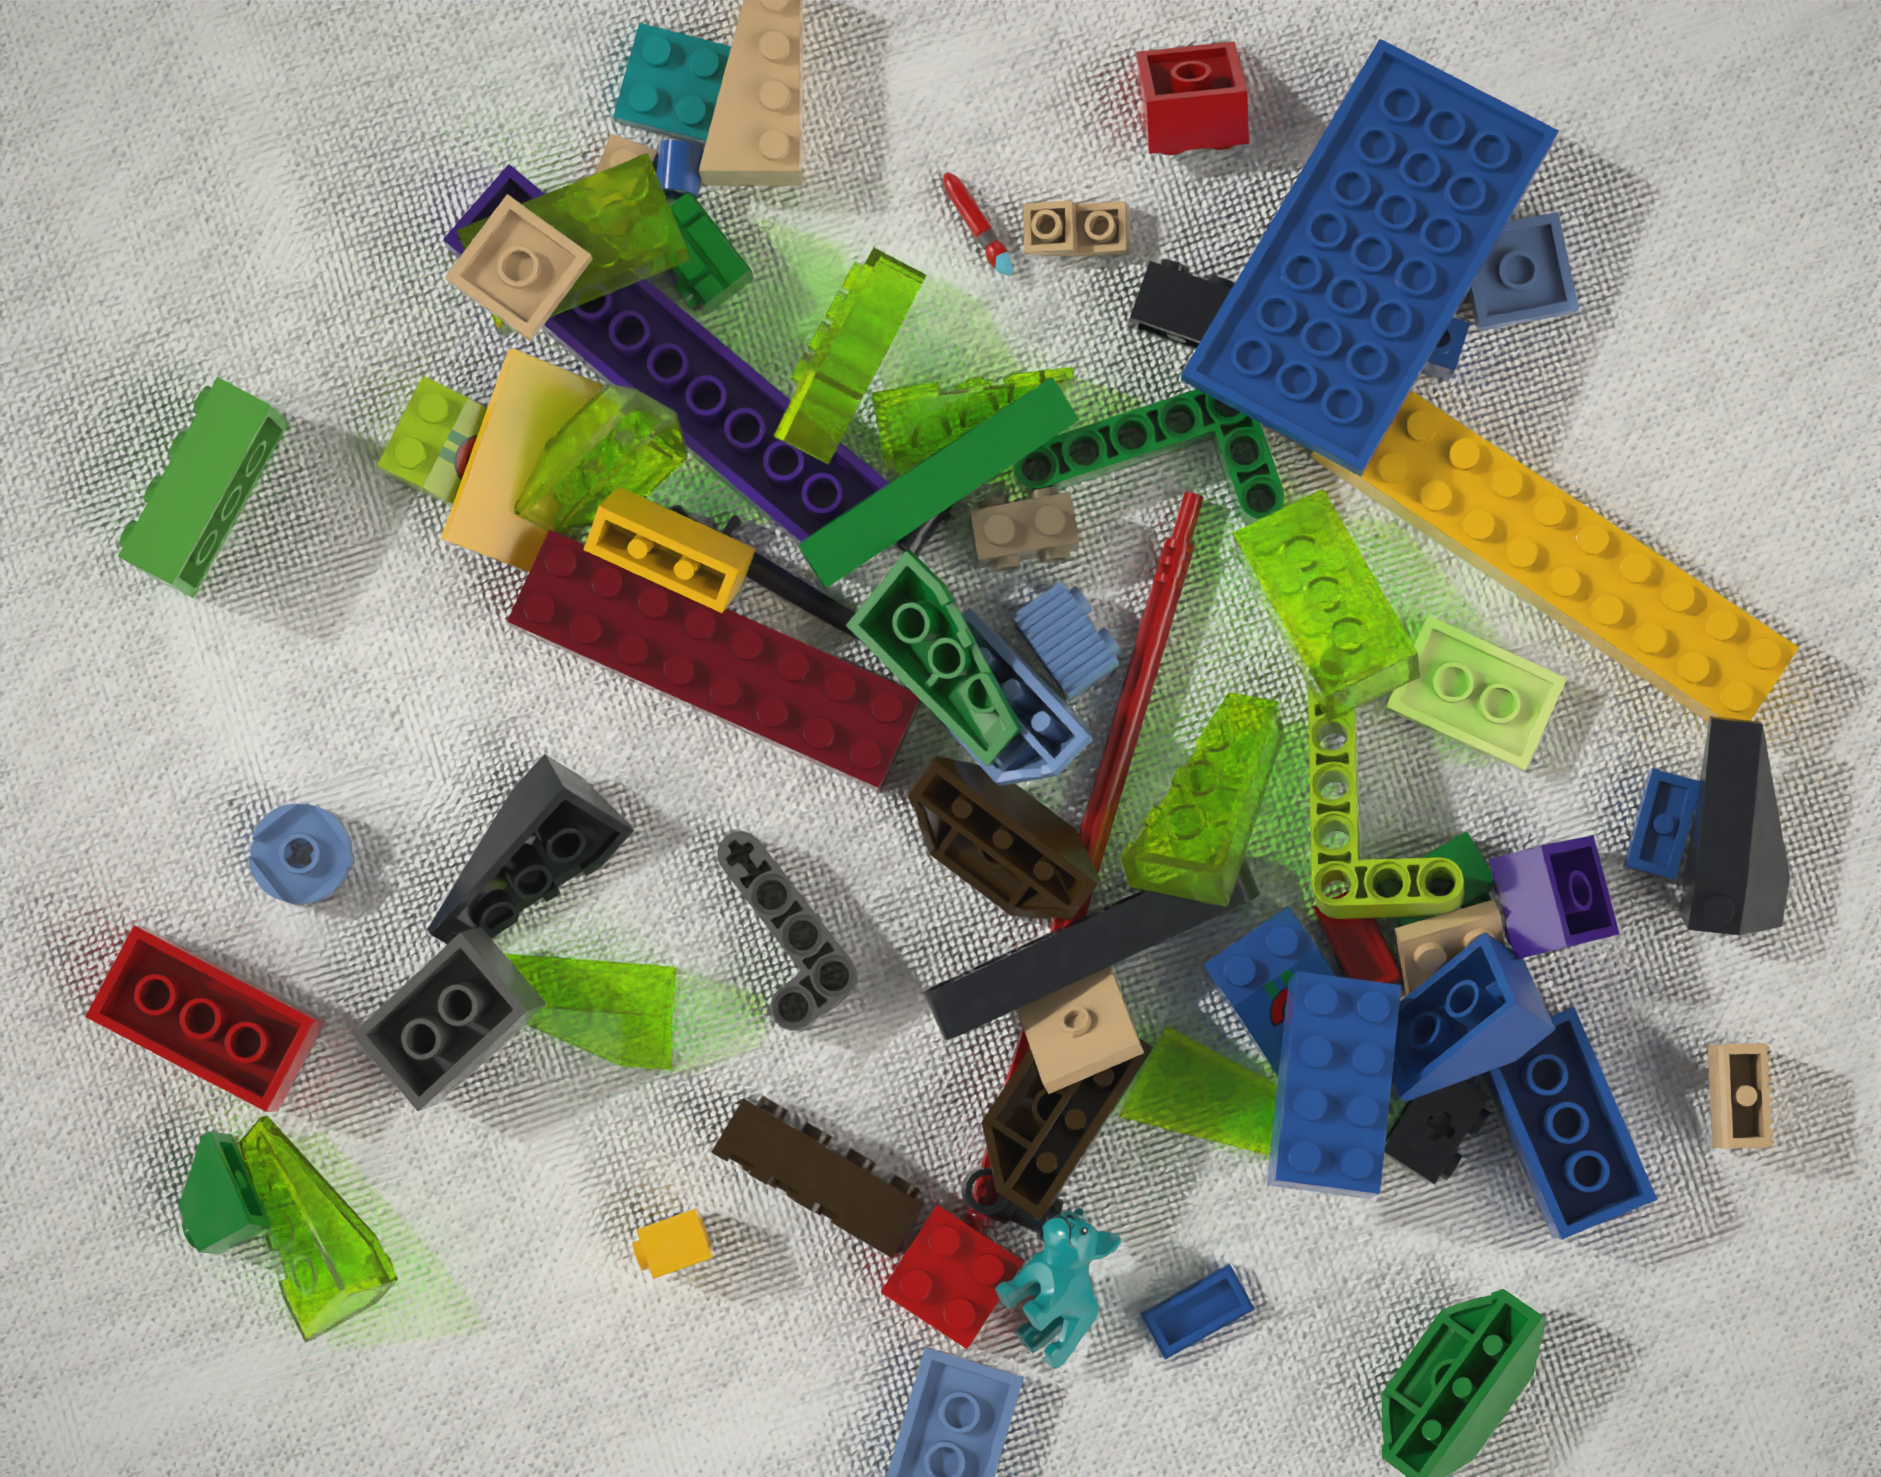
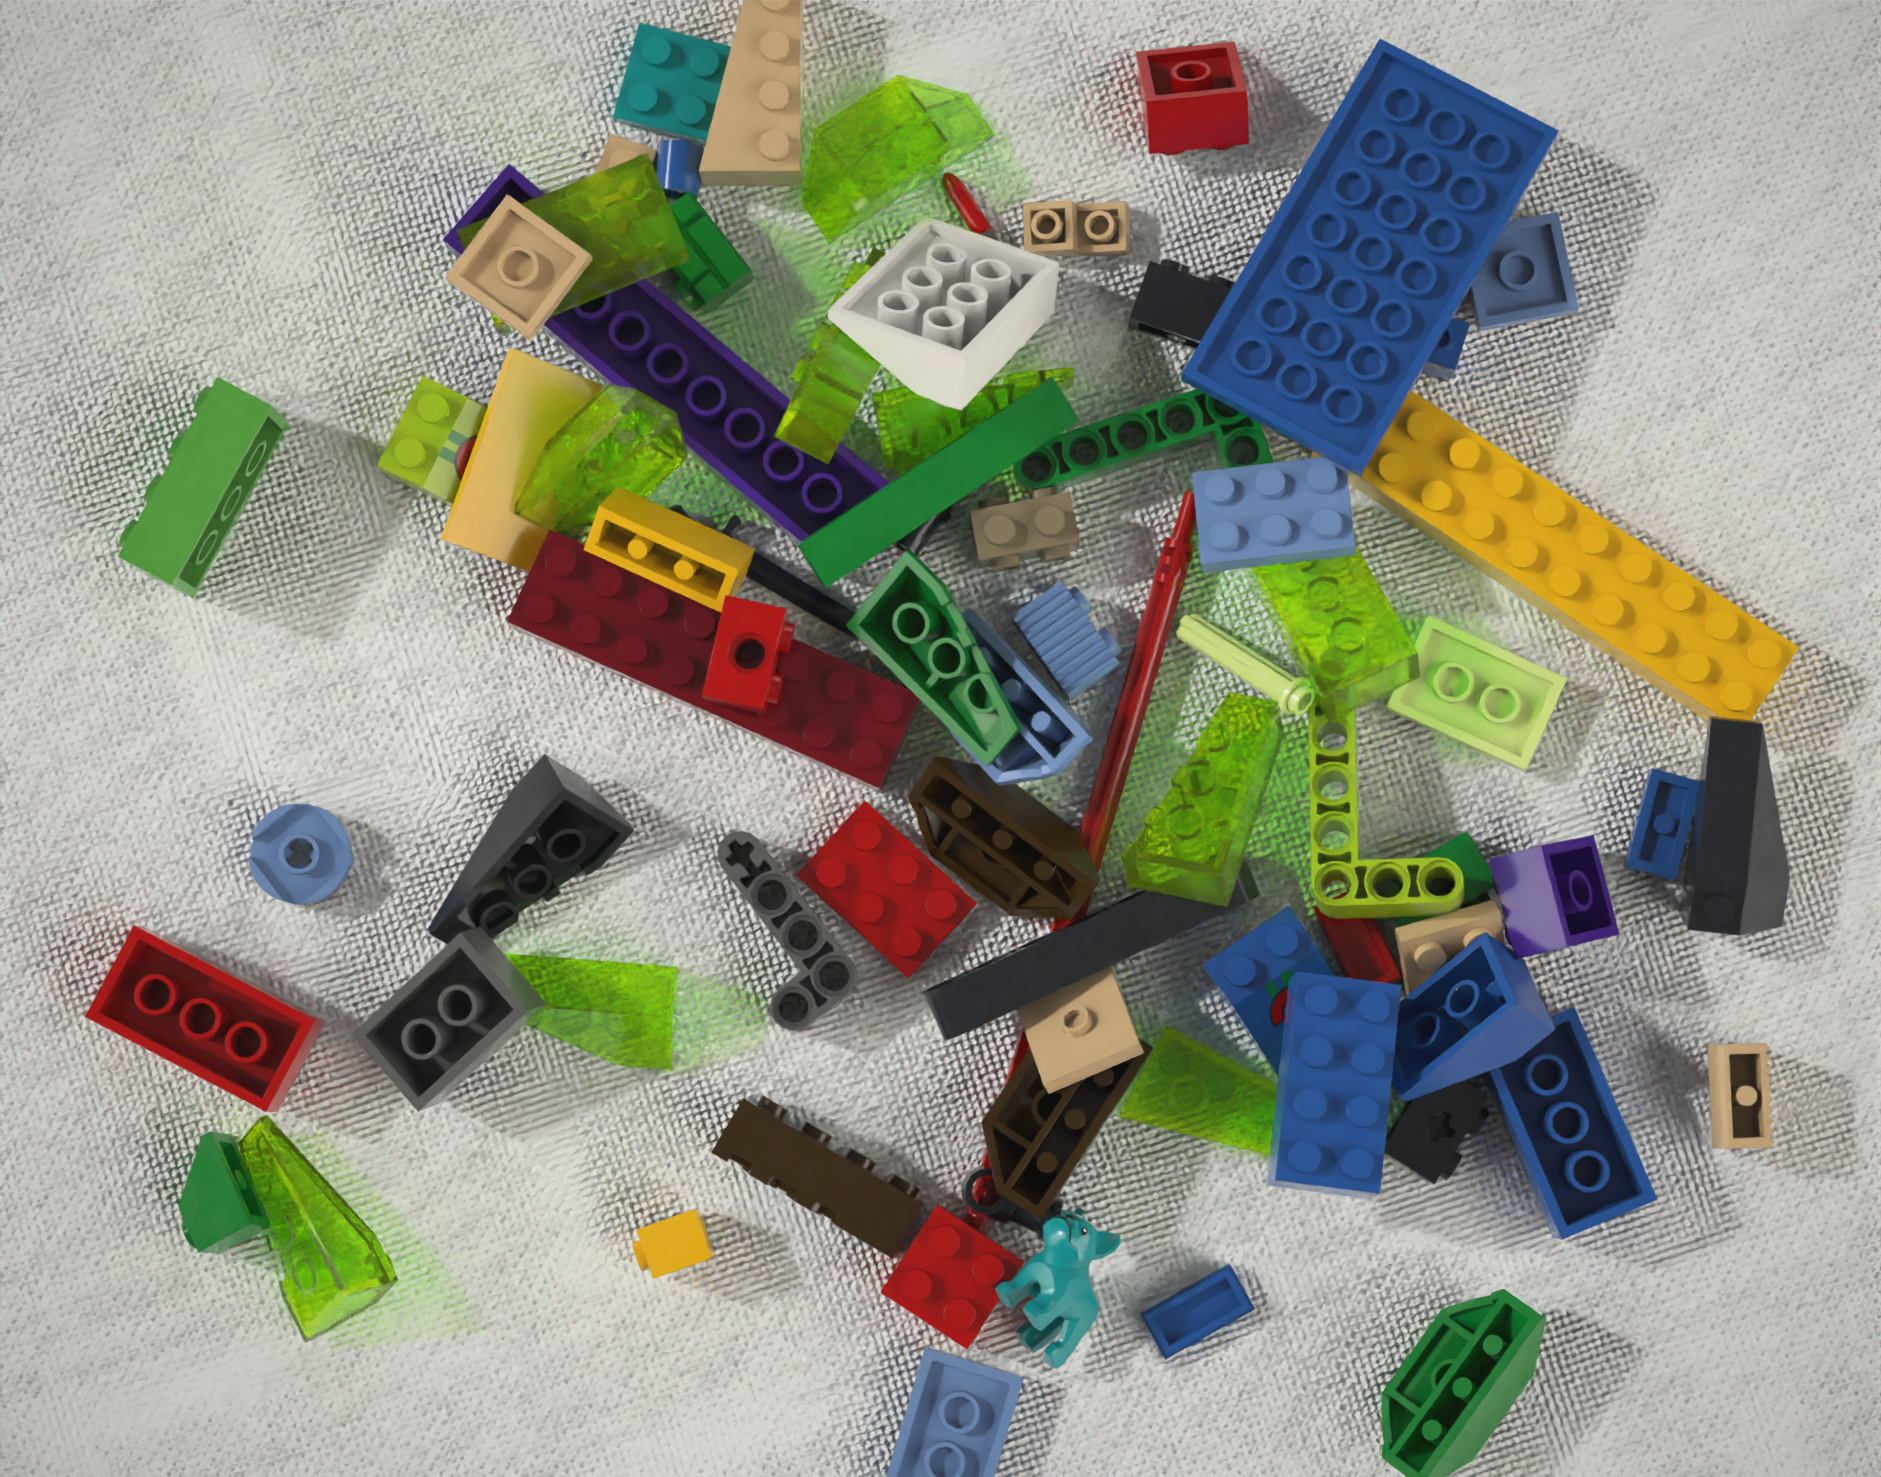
none -> red brick [702,595,795,714]
none -> red plate [796,801,977,979]
none -> clear neon green wedge [801,75,995,245]
none -> white slope [828,216,1059,411]
none -> yellowish green axle [1176,614,1315,715]
none -> medium blue plate [1192,457,1356,573]

